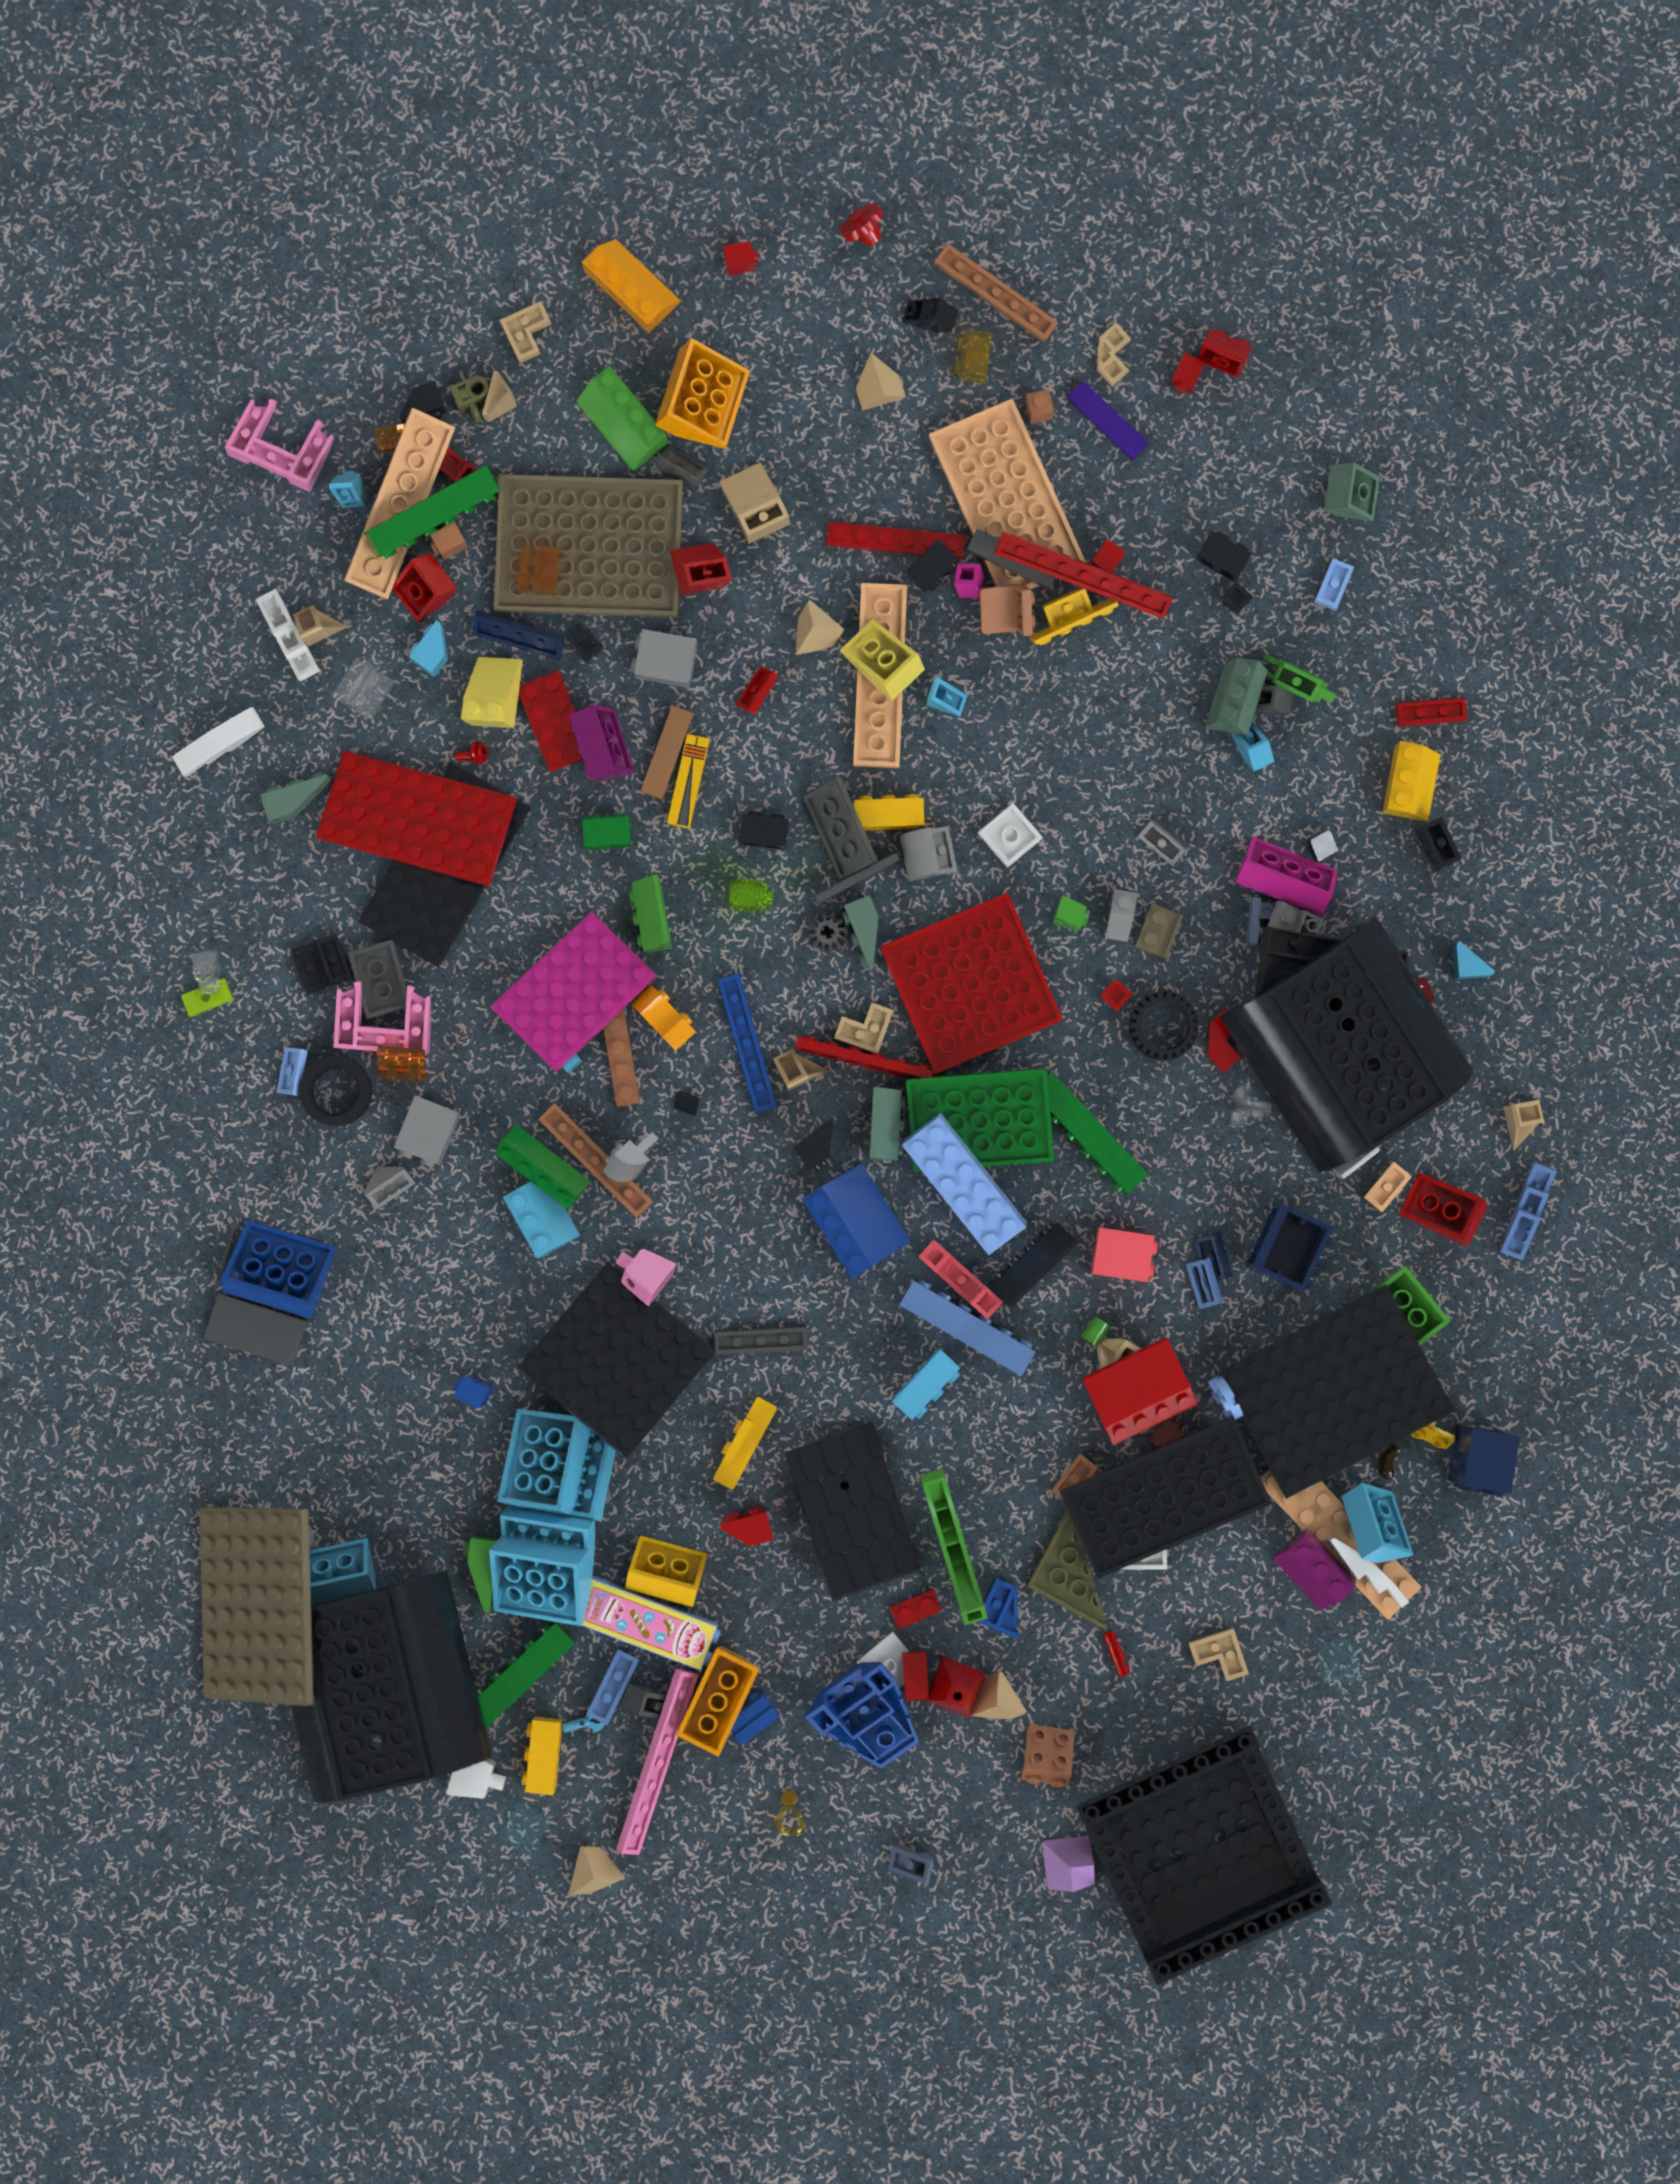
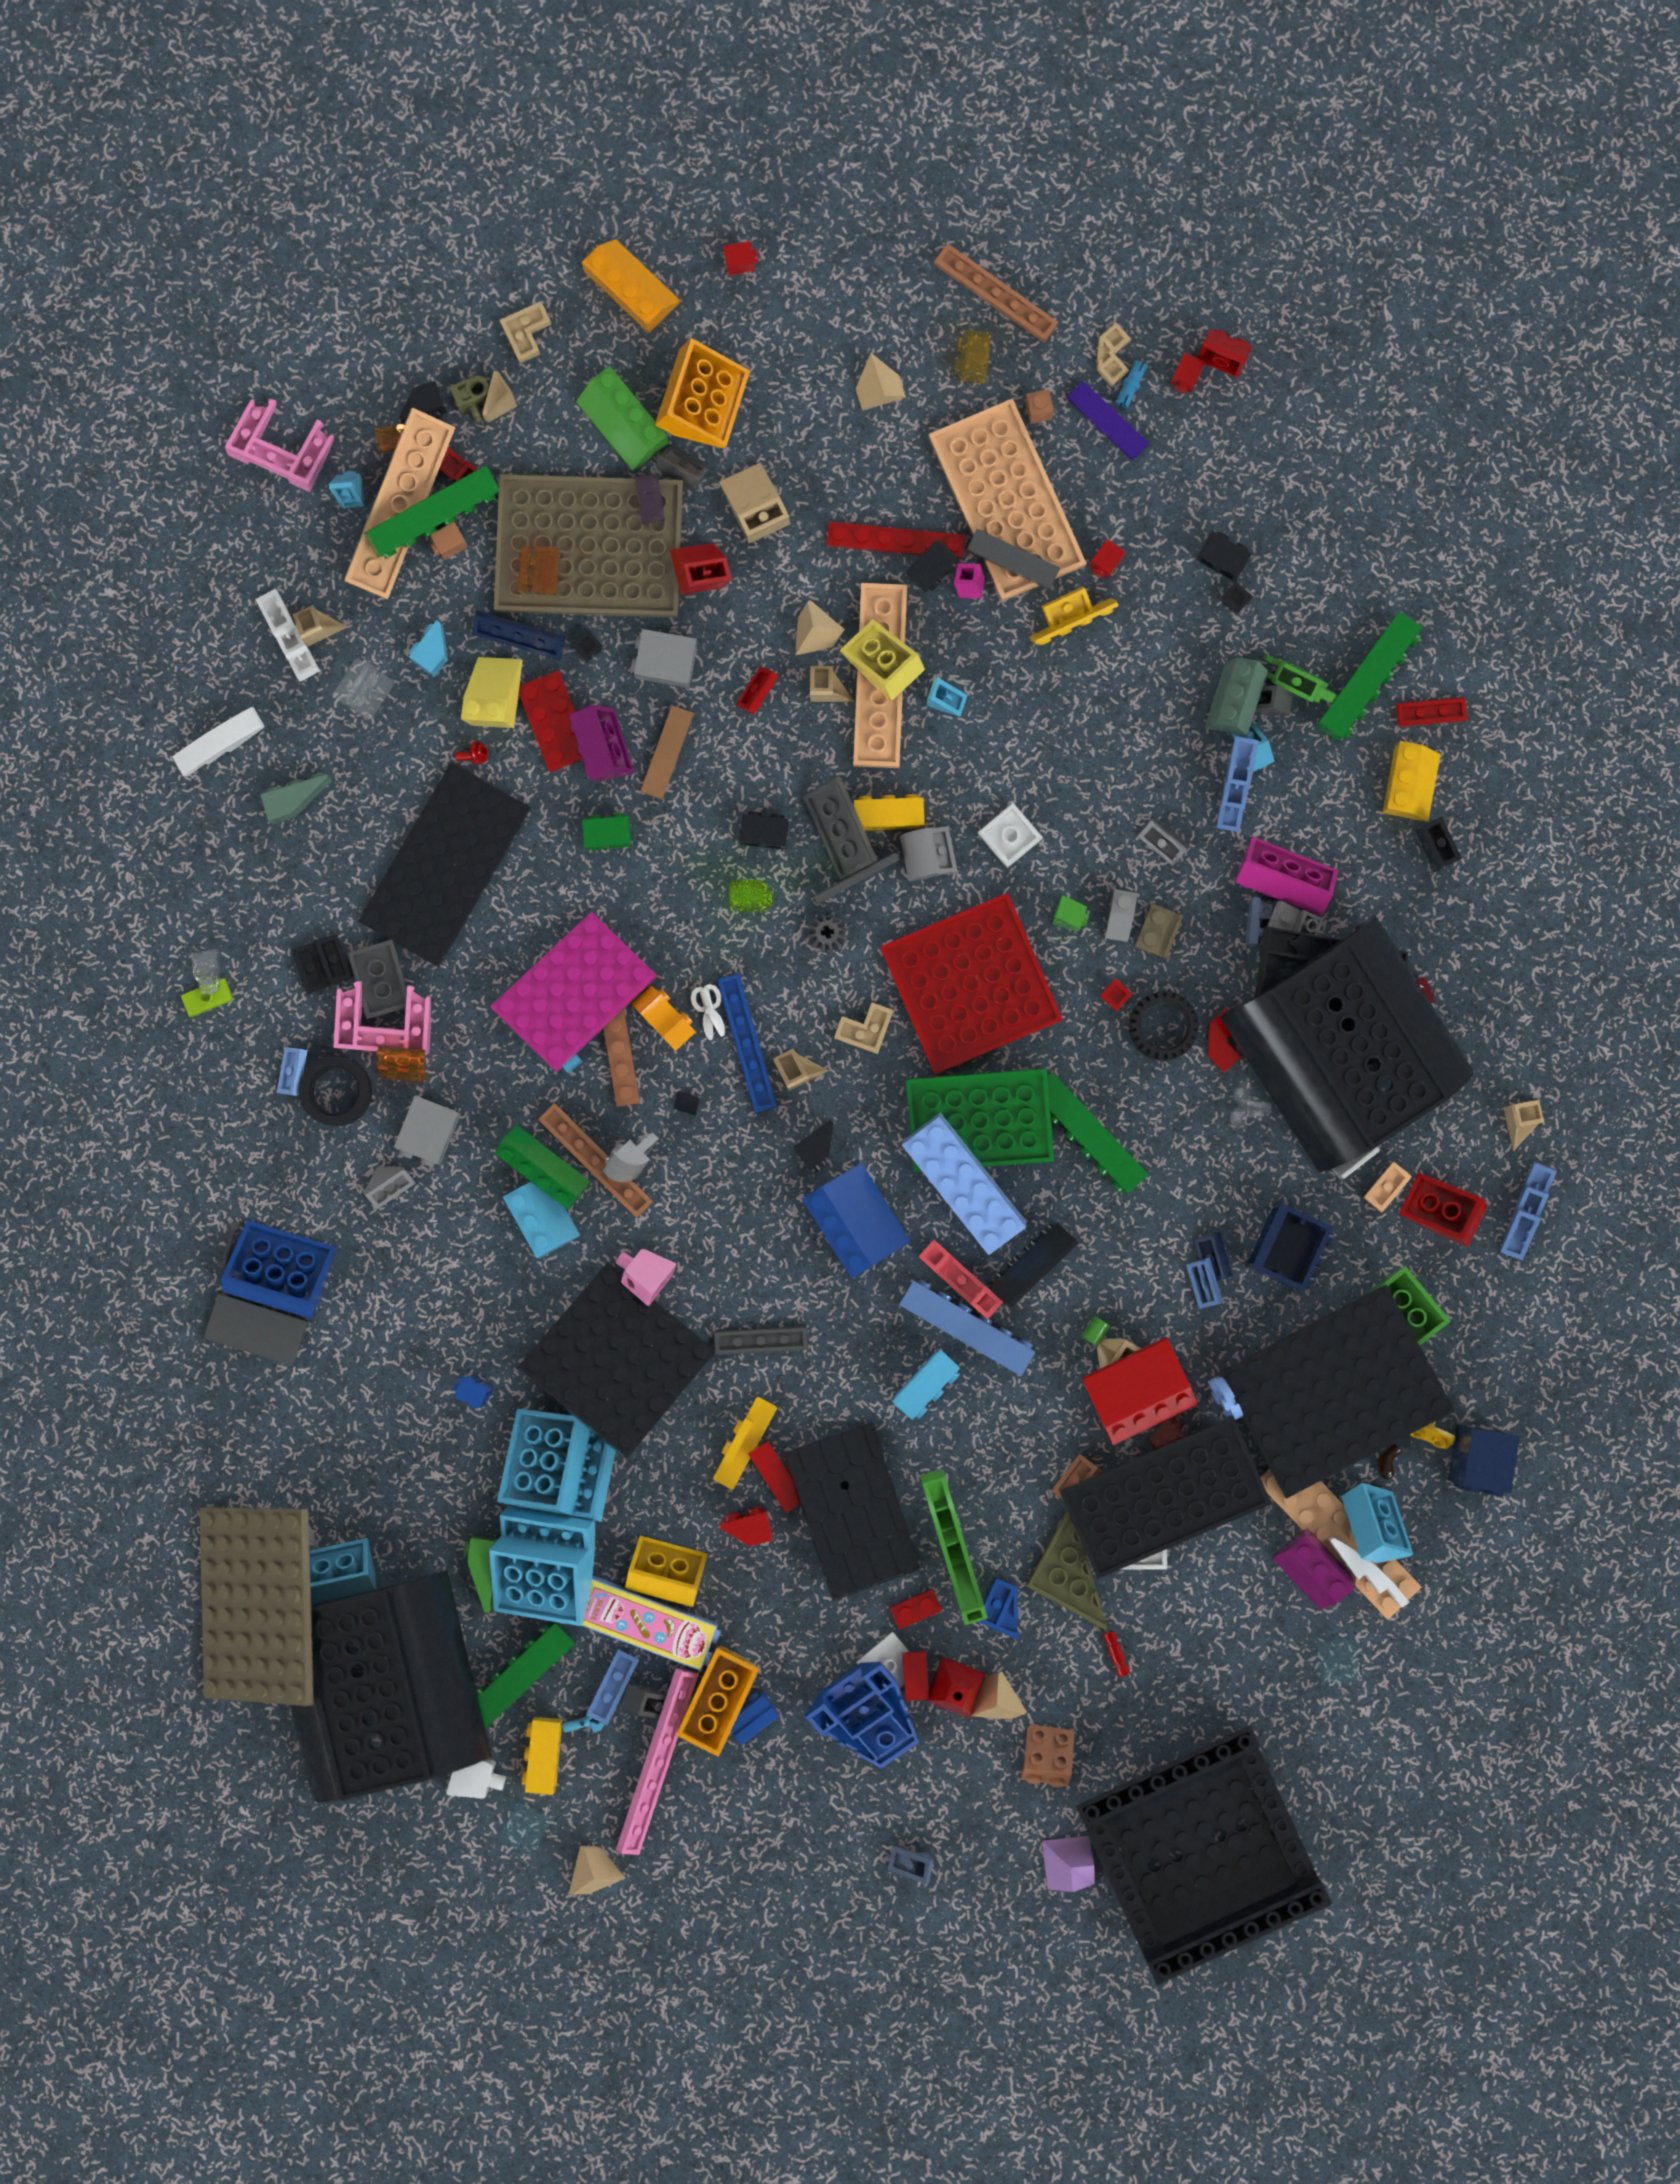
red plate [315,751,517,887] -> none
red slope [392,553,457,623] -> none
bright green slope [629,874,672,953] -> none
yellow tile [667,734,710,829] -> none
clear yellow piece [774,1790,805,1836] -> none
red plate [795,1035,933,1079] -> none
red plant [840,202,883,246] -> none
sand green slope [842,895,879,972] -> none
sand green slope [869,1087,906,1161] -> none
black slope [902,298,958,333] -> none
nougat bracket [979,583,1035,636] -> none
red tile [994,531,1173,619] -> none
coral brick [1090,1227,1158,1282] -> none
tan plate [1188,1627,1249,1682] -> none
slope [1307,829,1338,862] -> none
light blue plate [1314,558,1354,611] -> none
sand green slope [1325,462,1380,521] -> none
medium azure slope [1452,941,1495,980] -> none
none -> clear purple plate [635,474,665,525]
none -> white piece [691,984,725,1040]
none -> red tile [748,1440,800,1513]
none -> tan slope [810,666,854,702]
none -> dark azure pin [1115,361,1147,409]
none -> medium blue slope [1216,736,1259,832]
none -> green brick [1316,612,1422,742]

